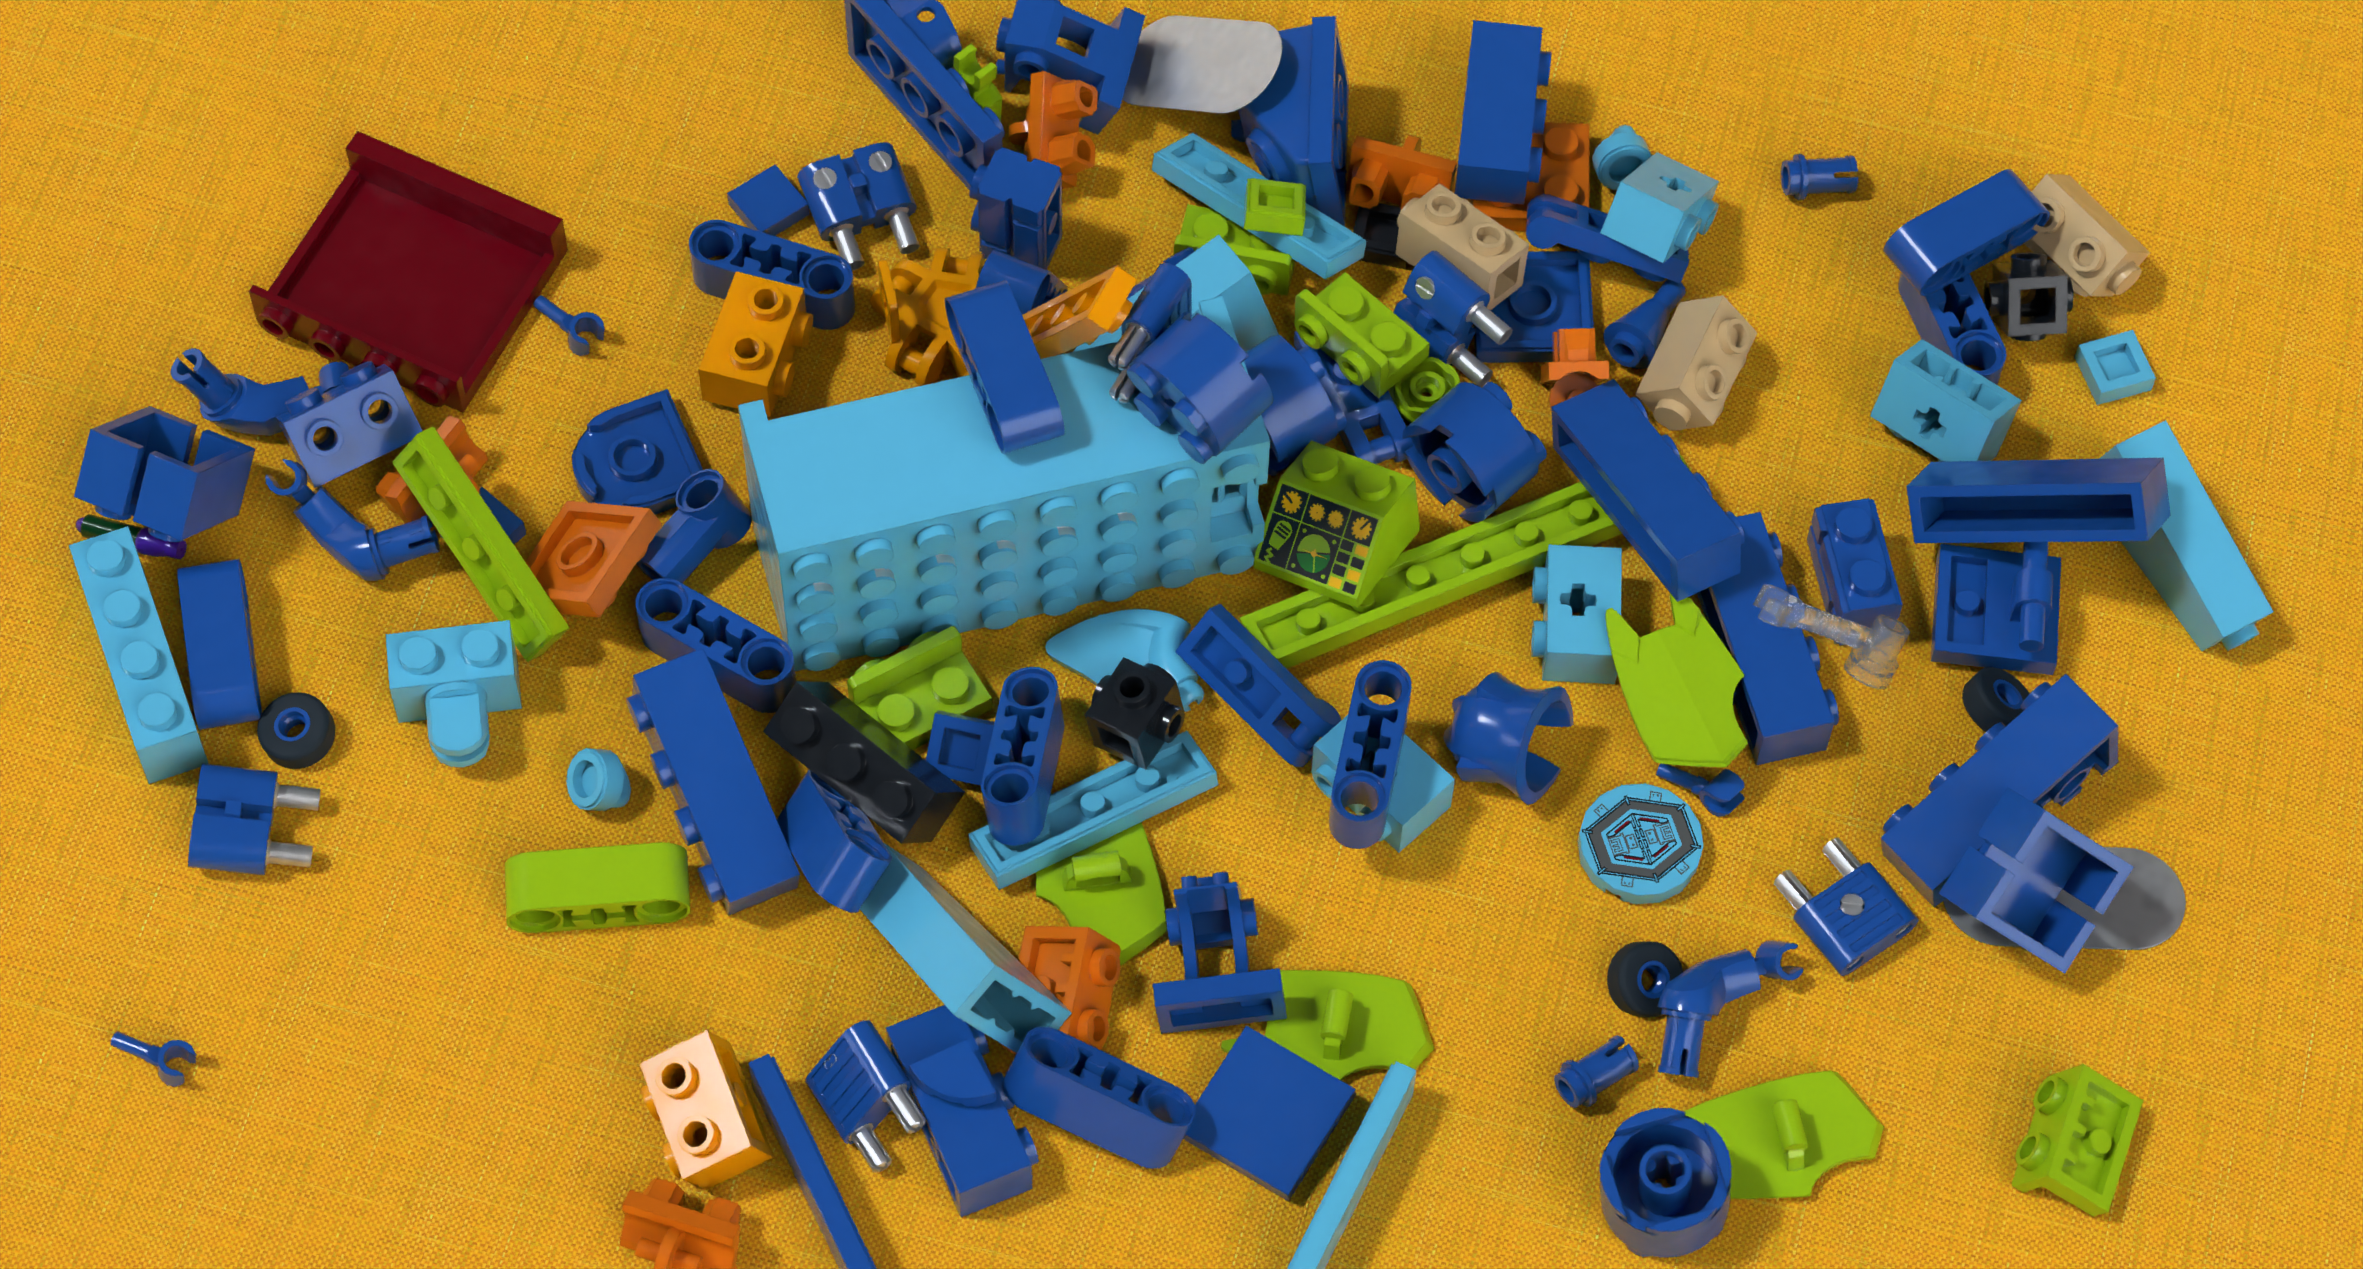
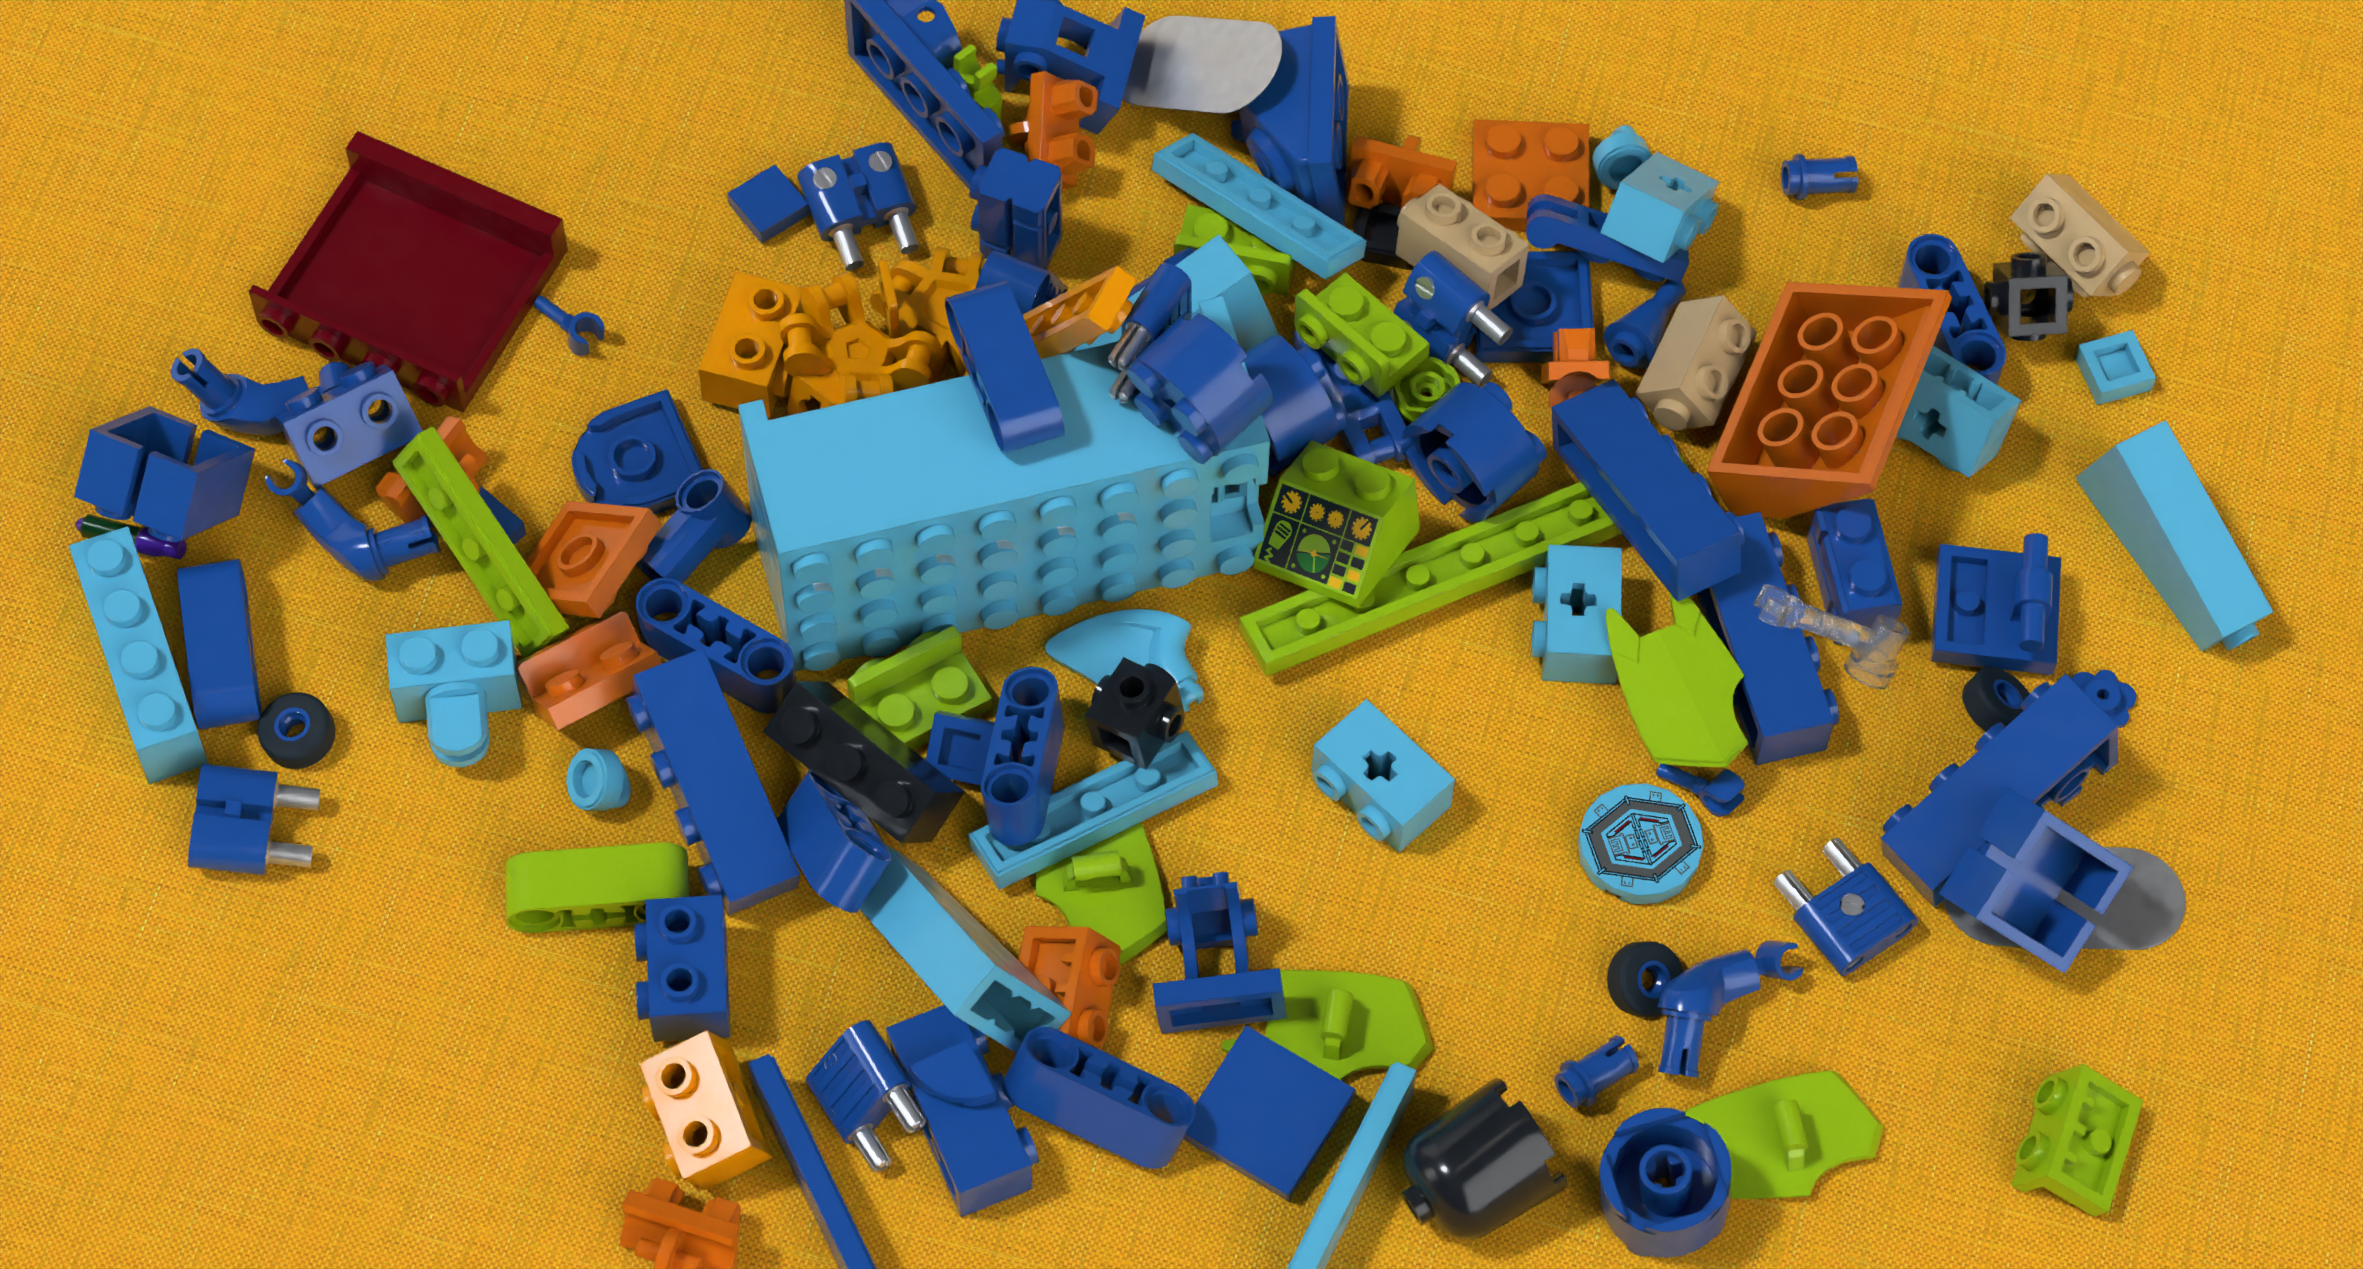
blue hand [111,1031,196,1087] -> none
blue beam [689,220,855,330] -> none
blue plate [1175,604,1341,768] -> none
lime tile [1244,178,1306,236] -> none
blue beam [1329,660,1412,849] -> none
blue helmet [1443,672,1574,805] -> none
blue brick [1455,20,1552,205] -> none
blue beam [1883,169,2050,296] -> none
blue brick [1906,458,2171,543] -> none
none -> orange bracket [516,610,663,730]
none -> blue brick [634,895,731,1042]
none -> light orange piece [779,272,941,415]
none -> black cylinder [1401,1078,1567,1240]
none -> orange slope [1706,282,1952,519]
none -> blue plant [2071,670,2136,728]

